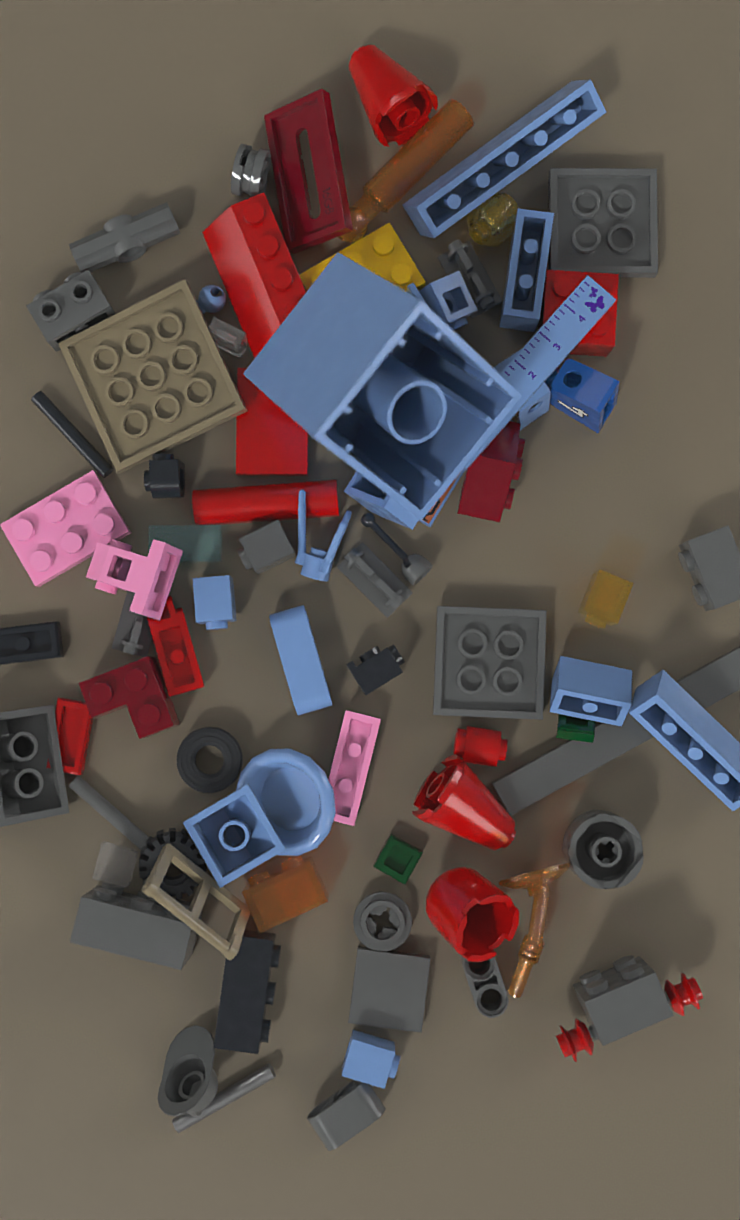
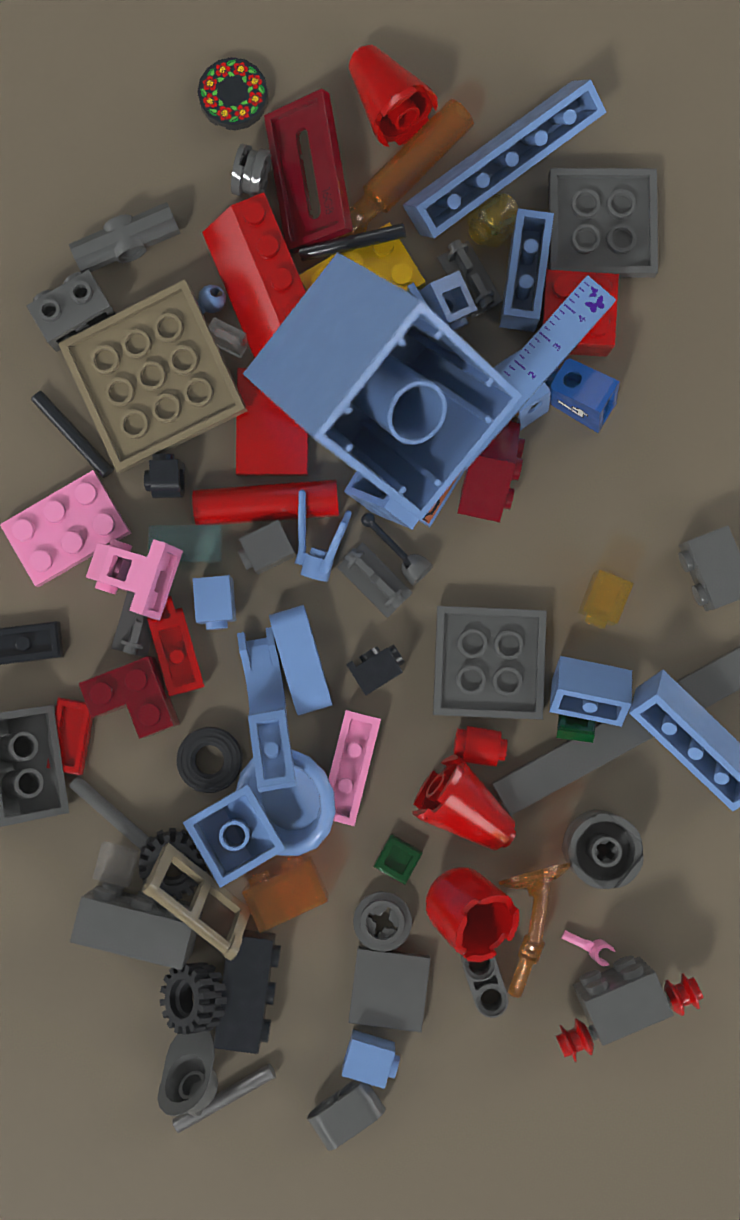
none -> black tyre [160,962,227,1035]
none -> tile [197,57,269,131]
none -> medium blue piece [237,627,297,793]
none -> black bar [299,223,406,261]
none -> bright pink hand [562,930,615,966]

